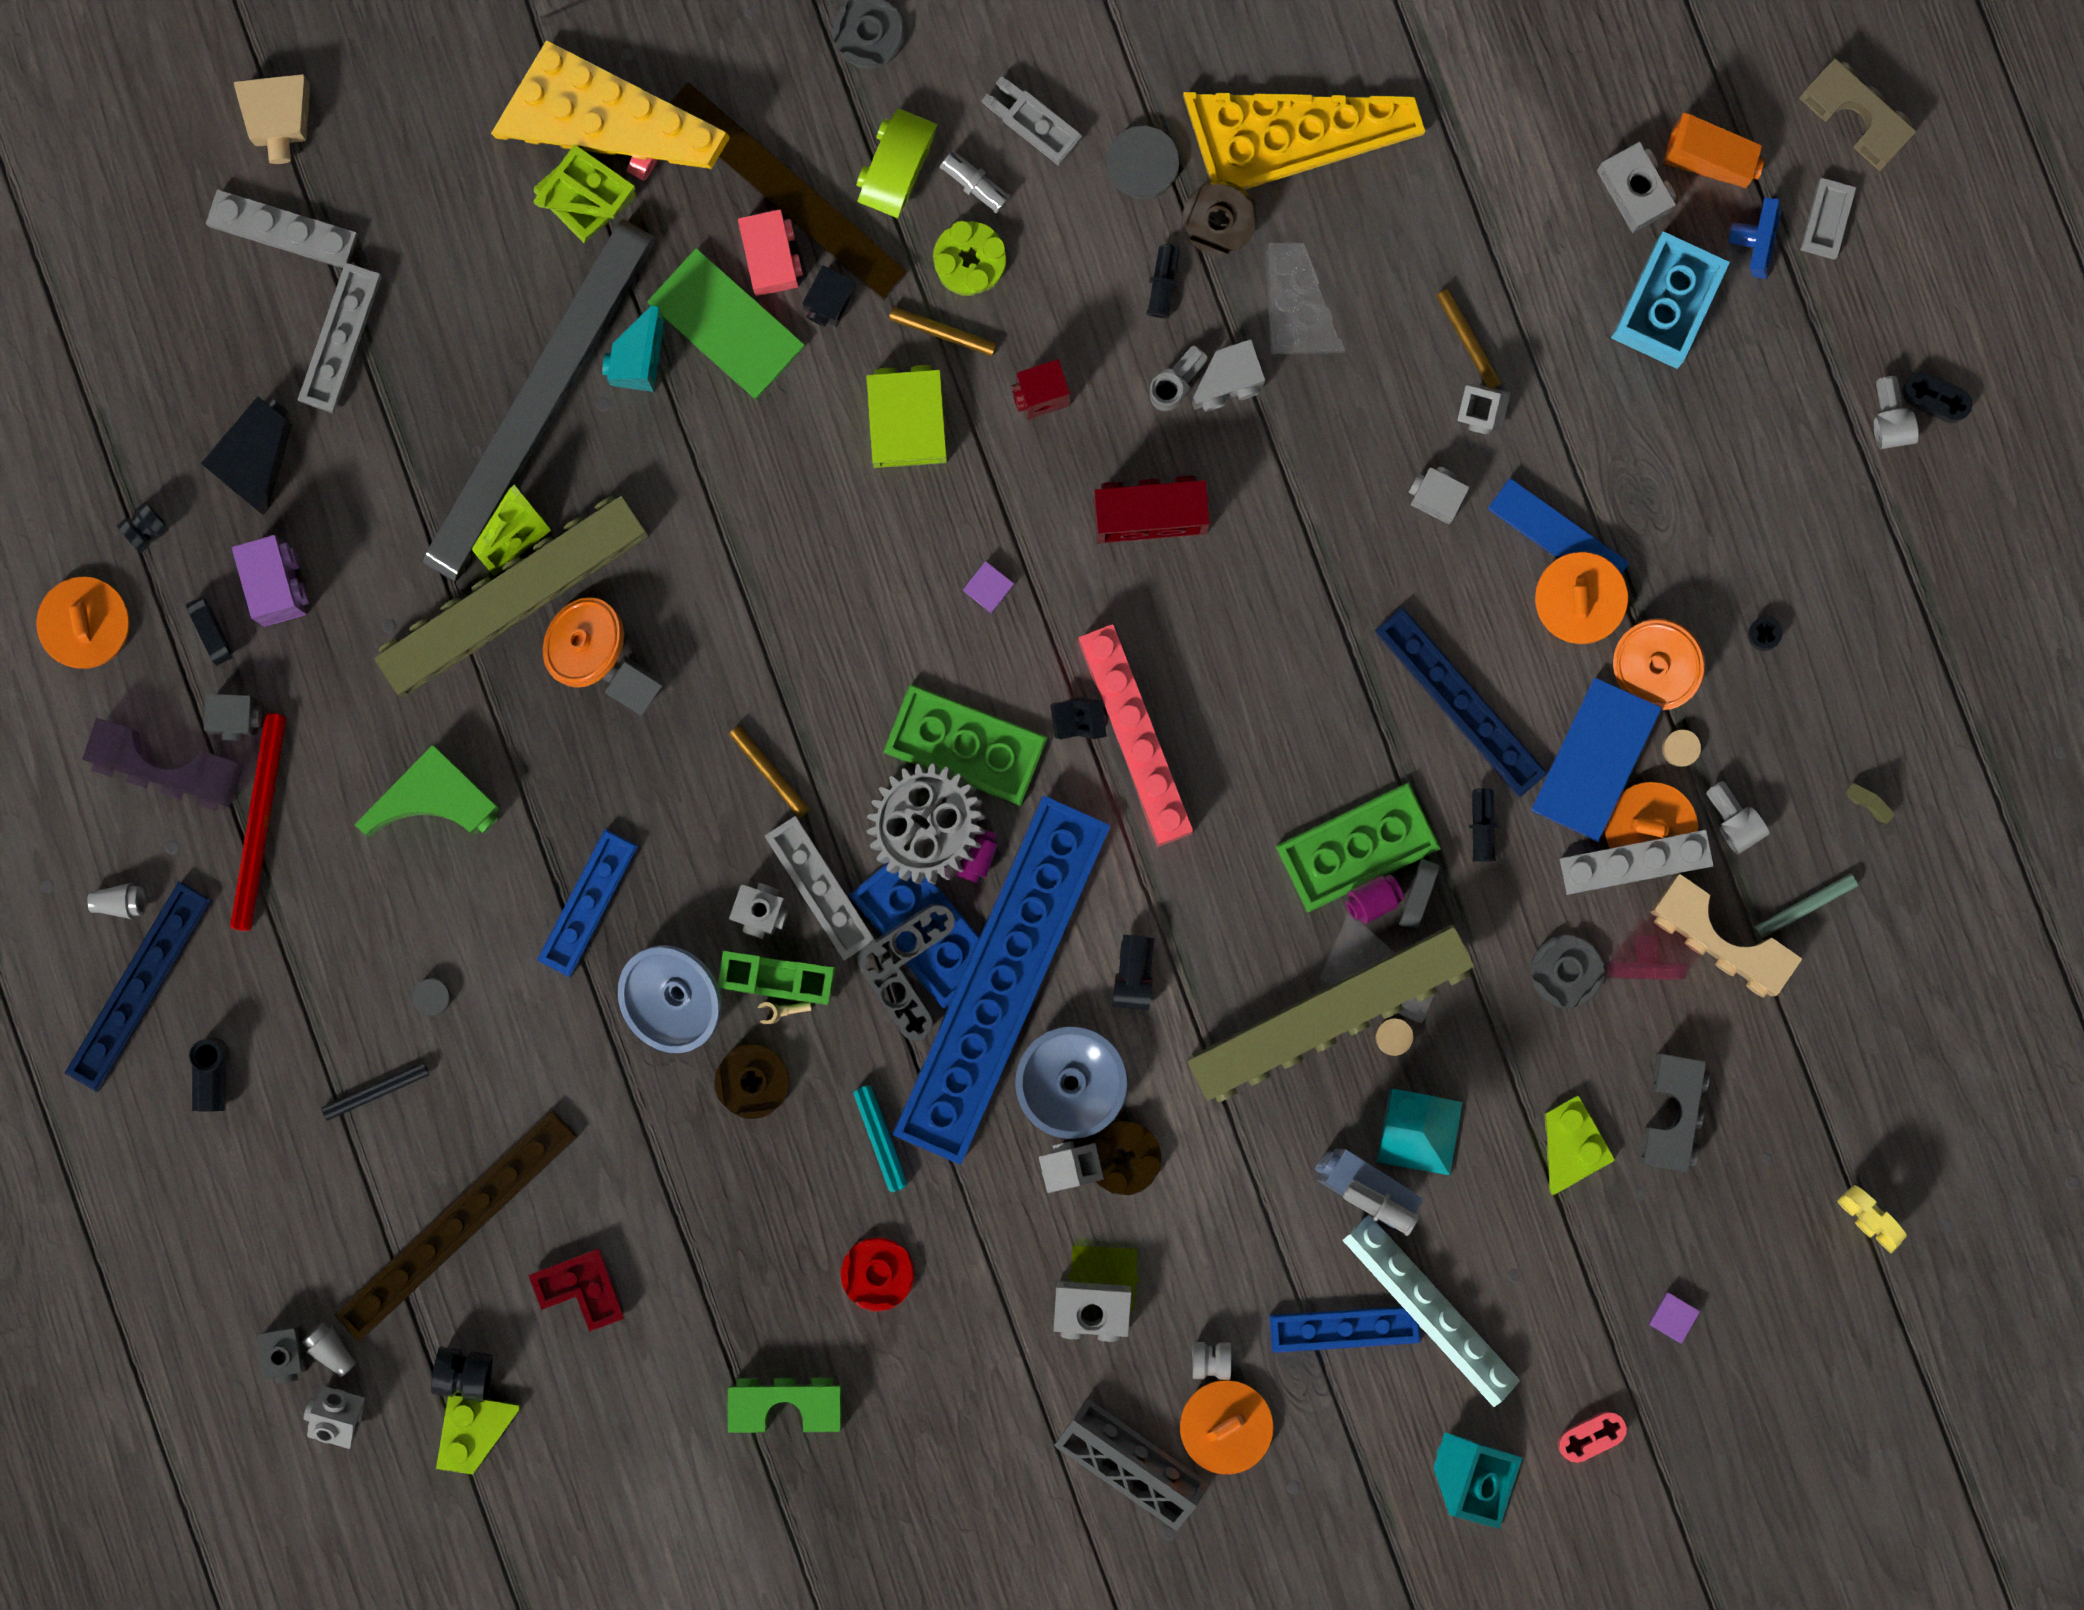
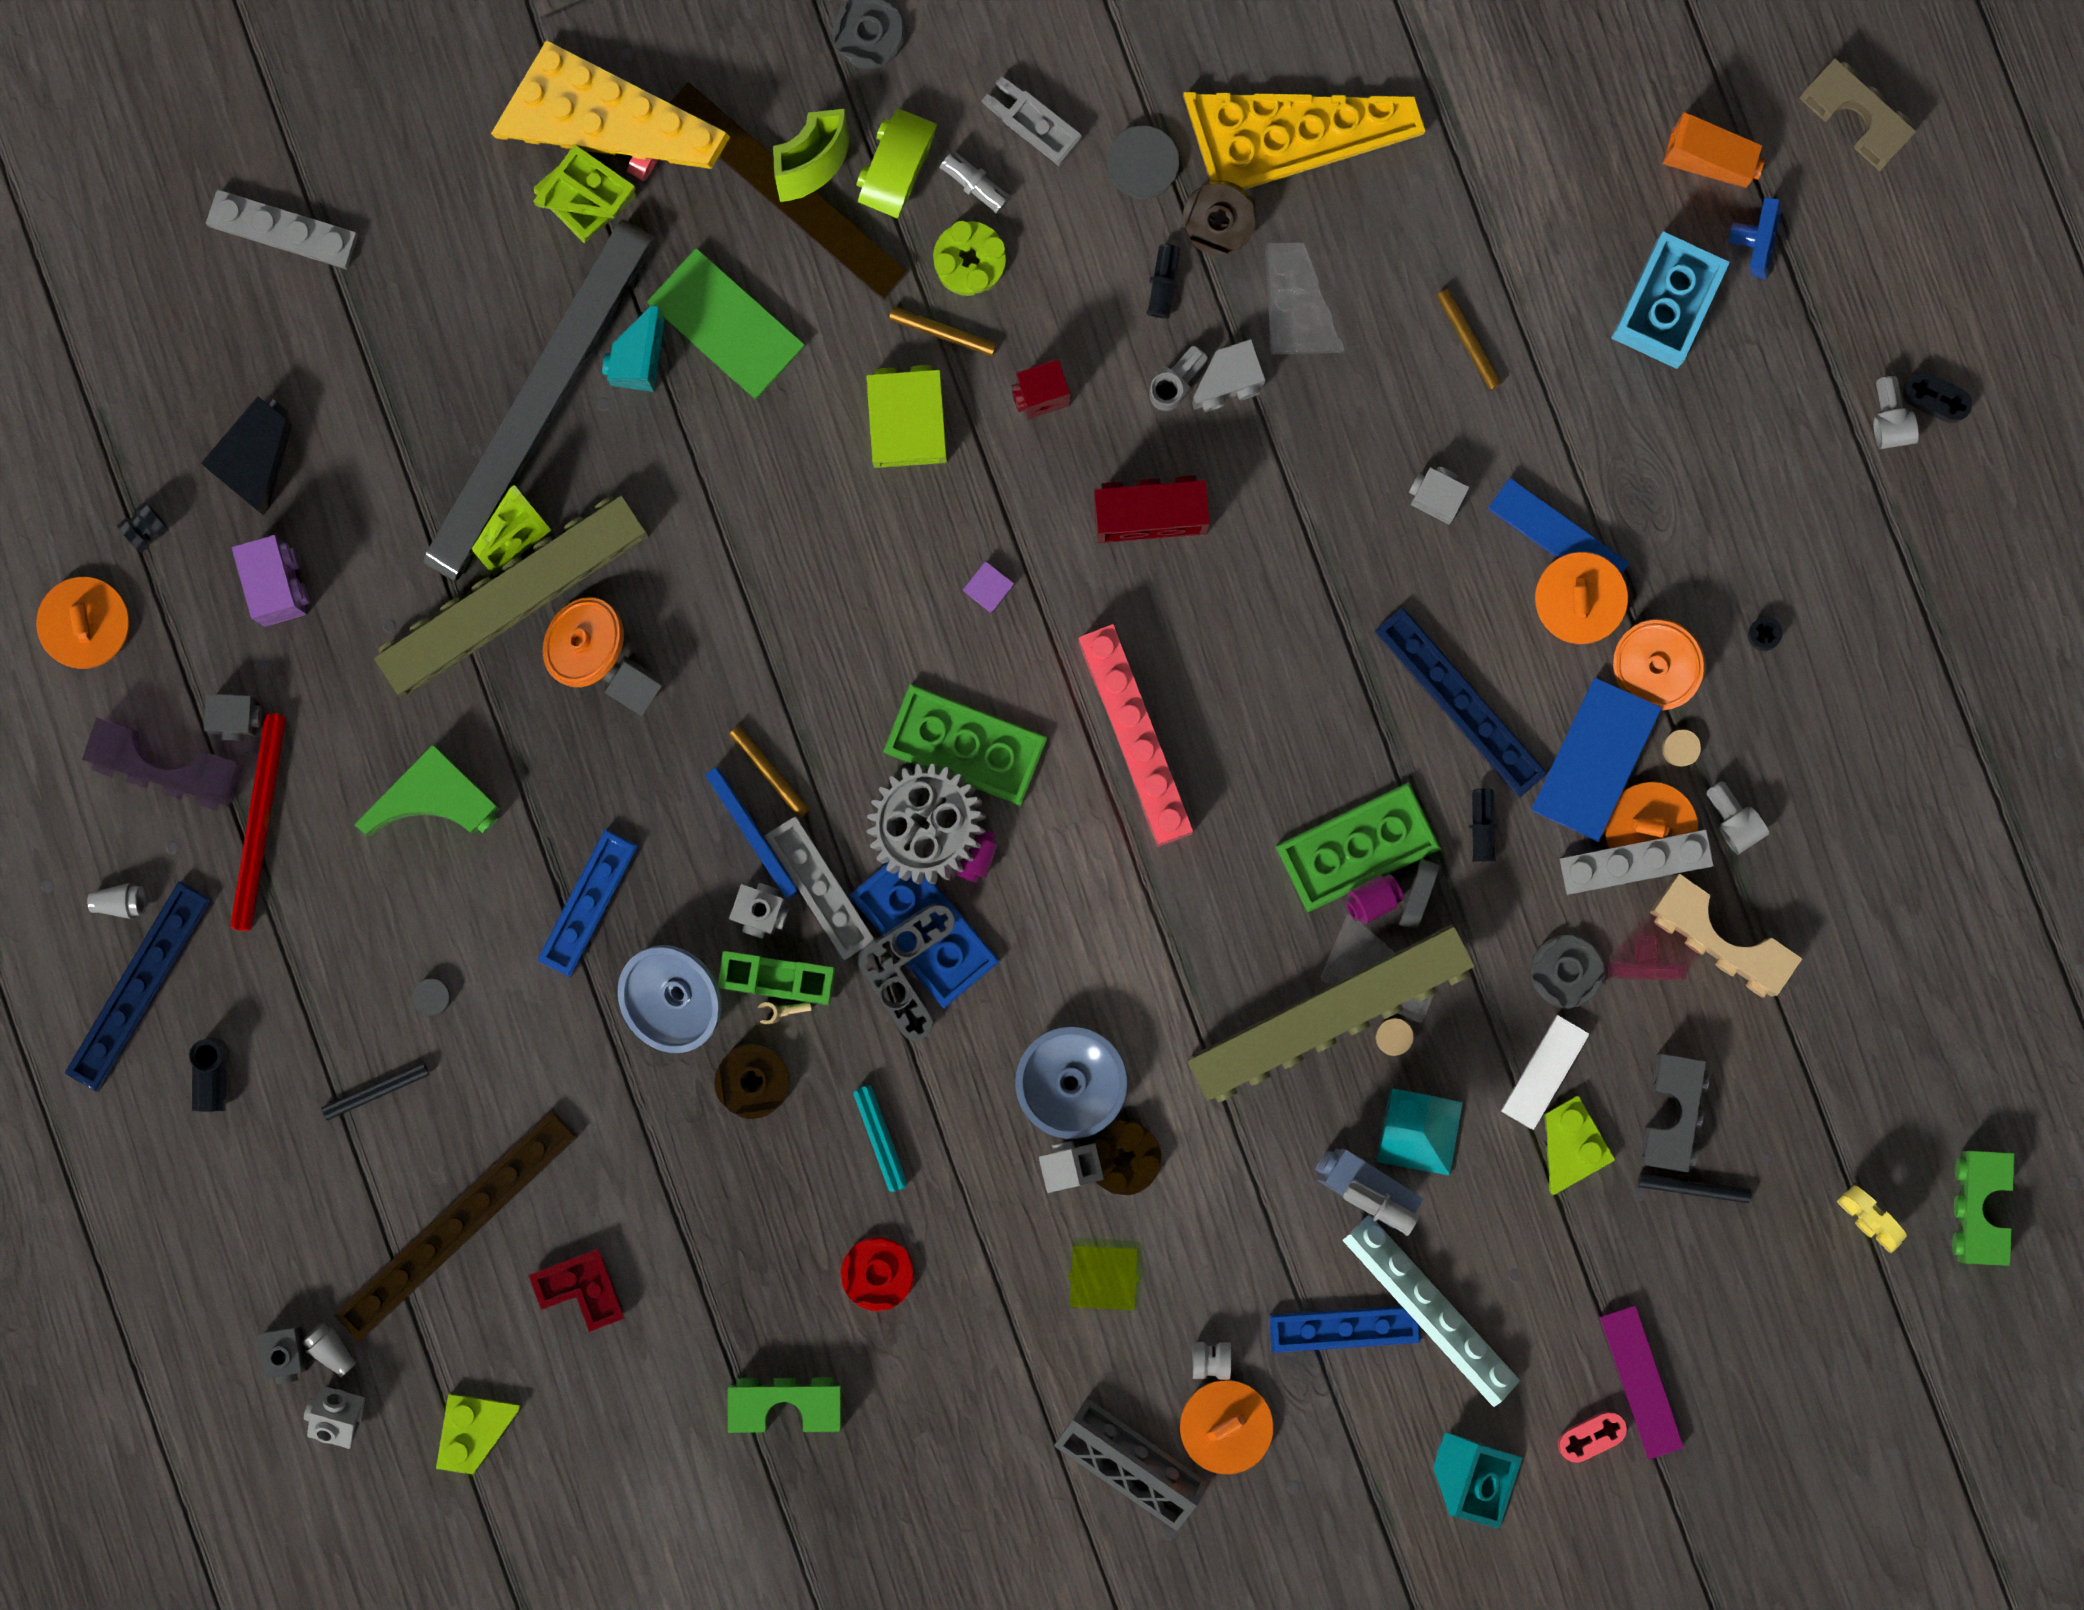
black beam [186,596,234,666] -> none
tan torso [234,74,310,164] -> none
light grey plate [298,262,382,414] -> none
black wheel [431,1346,493,1402] -> none
coral brick [738,209,803,297] -> none
black brick [802,265,857,327] -> none
blue plate [892,795,1111,1165] -> none
black bracket [1050,697,1108,740] -> none
light grey brick [1053,1281,1131,1342] -> none
black piece [1112,935,1155,1011] -> none
light grey brick [1457,384,1511,434] -> none
light grey brick [1597,142,1676,234] -> none
medium lavender tile [1648,1292,1700,1344] -> none
sand green bar [1754,873,1858,940] -> none
light grey tile [1800,178,1856,260] -> none
olive tile [1845,783,1895,824] -> none
none -> blue tile [704,768,799,900]
none -> lime brick [773,109,849,202]
none -> white tile [1501,1015,1589,1130]
none -> magenta tile [1599,1305,1684,1460]
none -> black bar [1638,1173,1751,1204]
none -> bright green arch [1952,1151,2014,1266]

